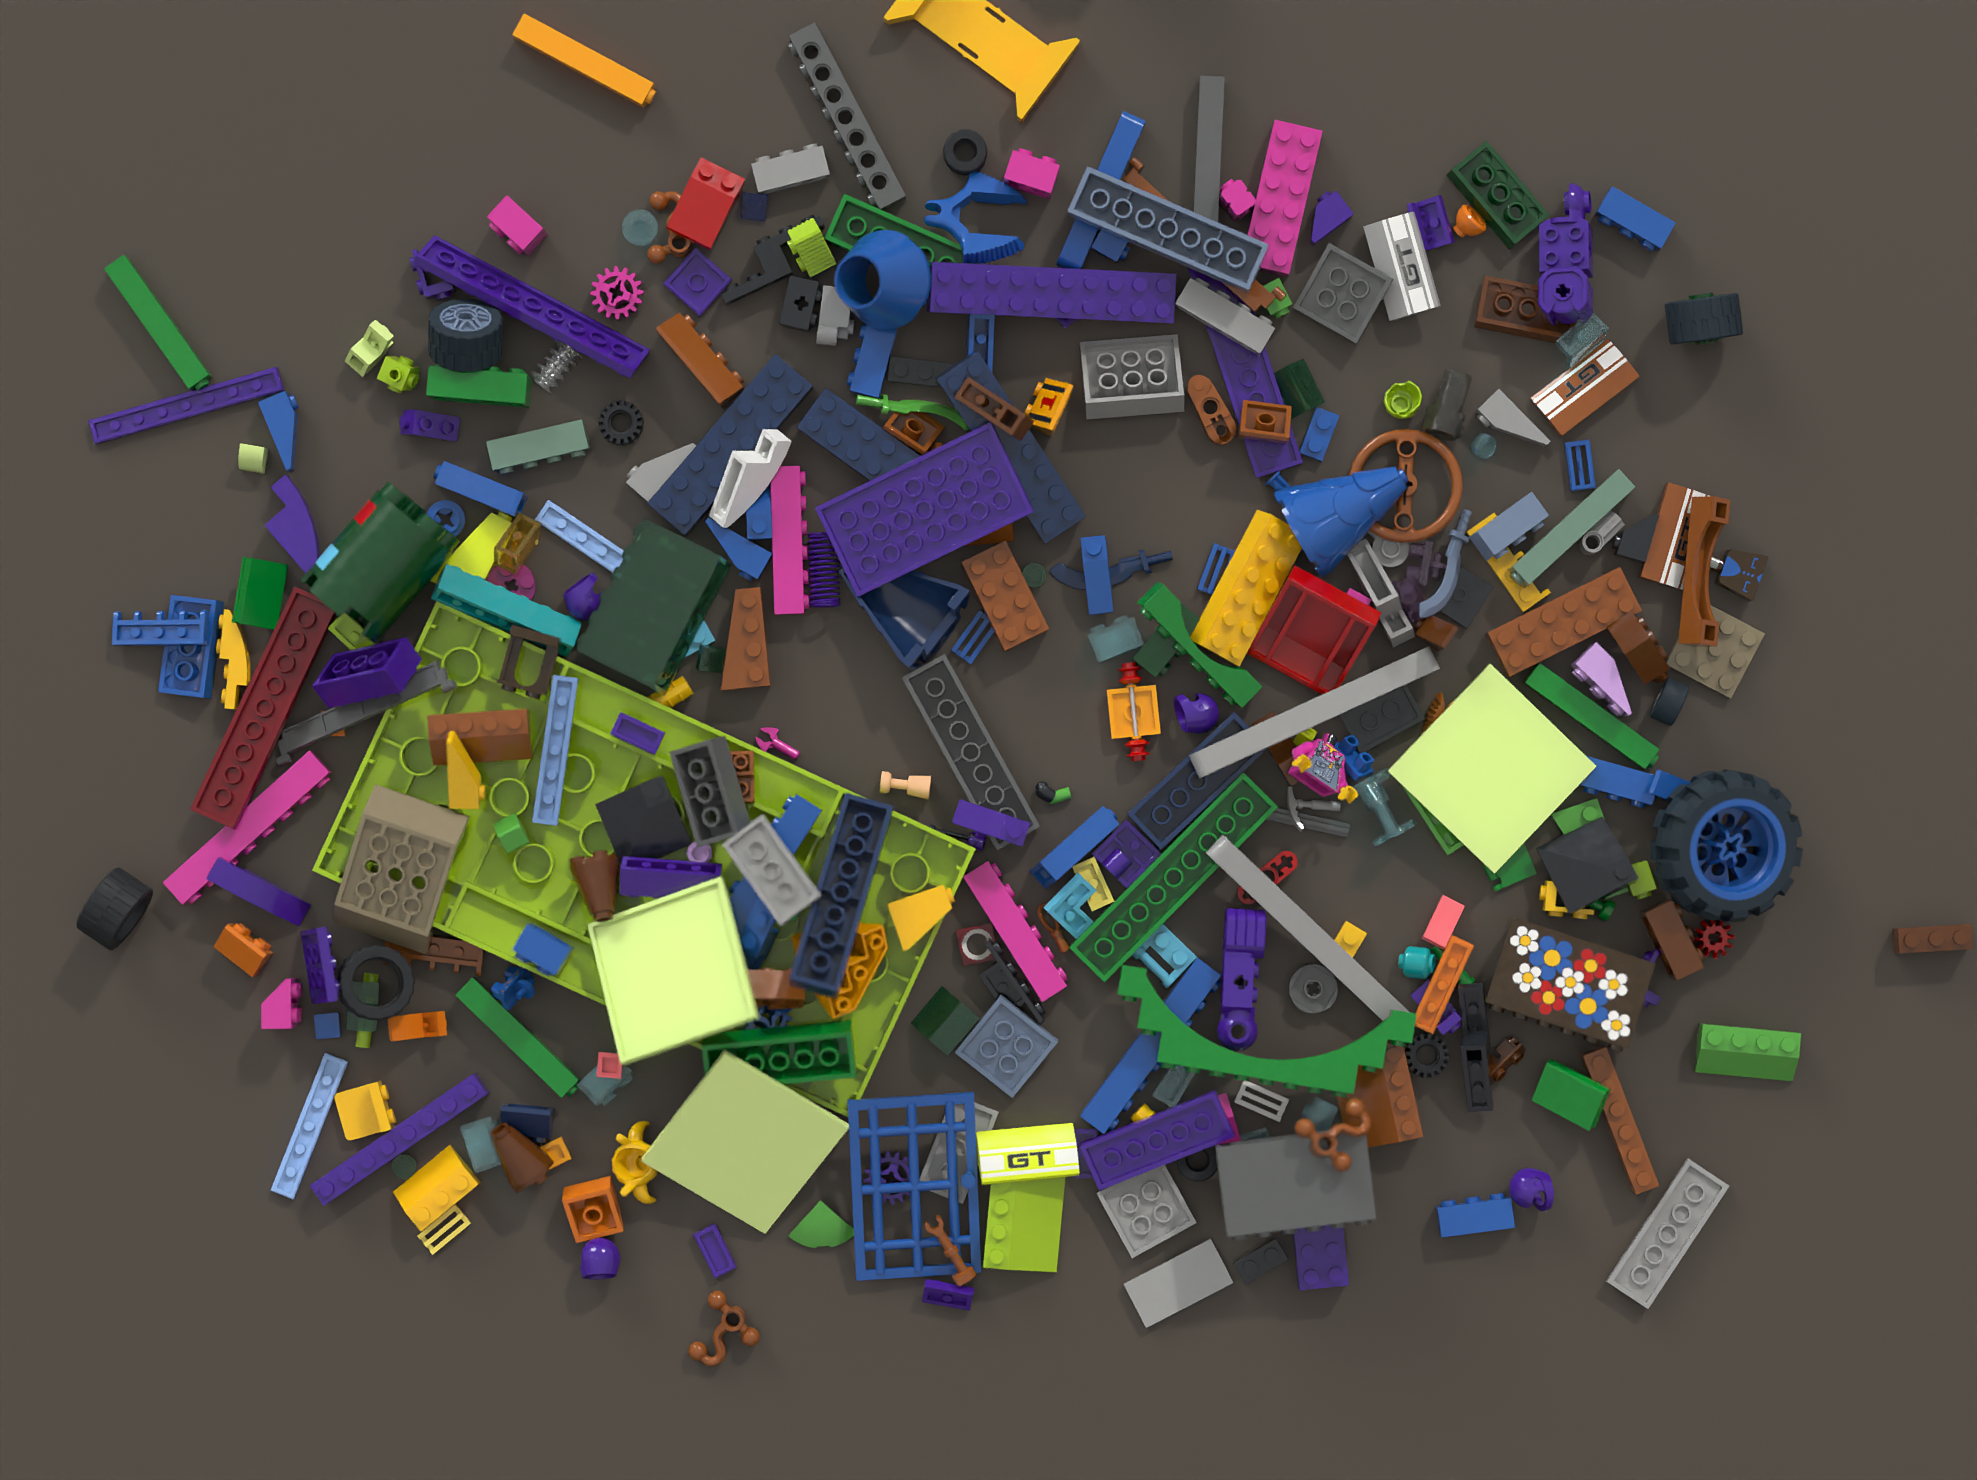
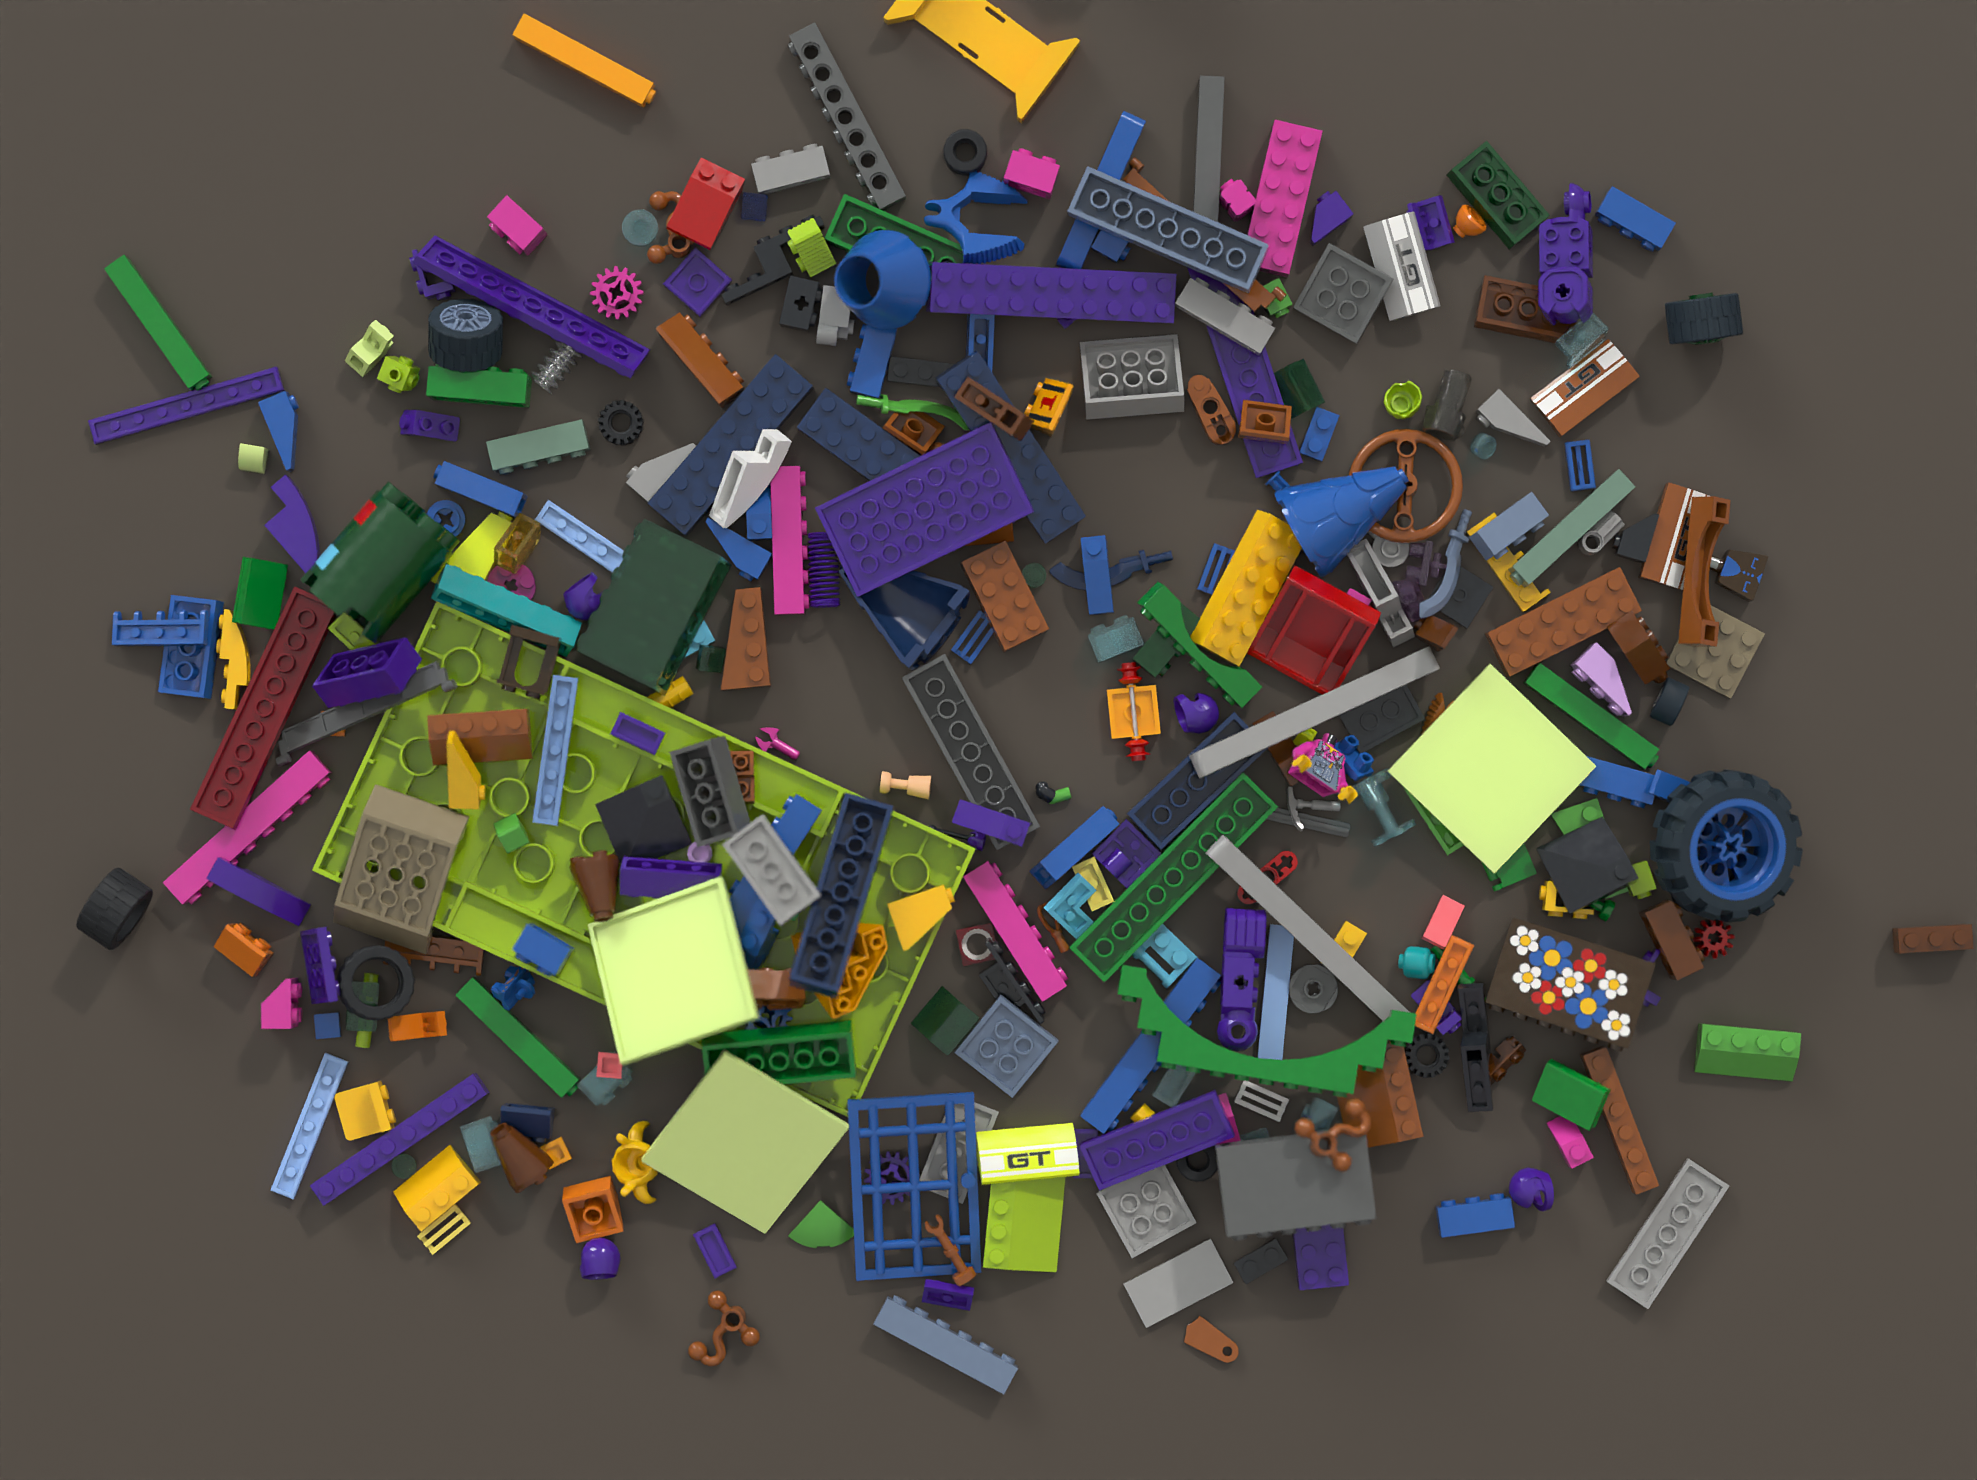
none -> sand blue brick [874,1295,1018,1394]
none -> dark orange piece [1184,1316,1239,1363]
none -> light blue tile [1257,924,1294,1060]
none -> dark pink slope [1546,1116,1594,1169]

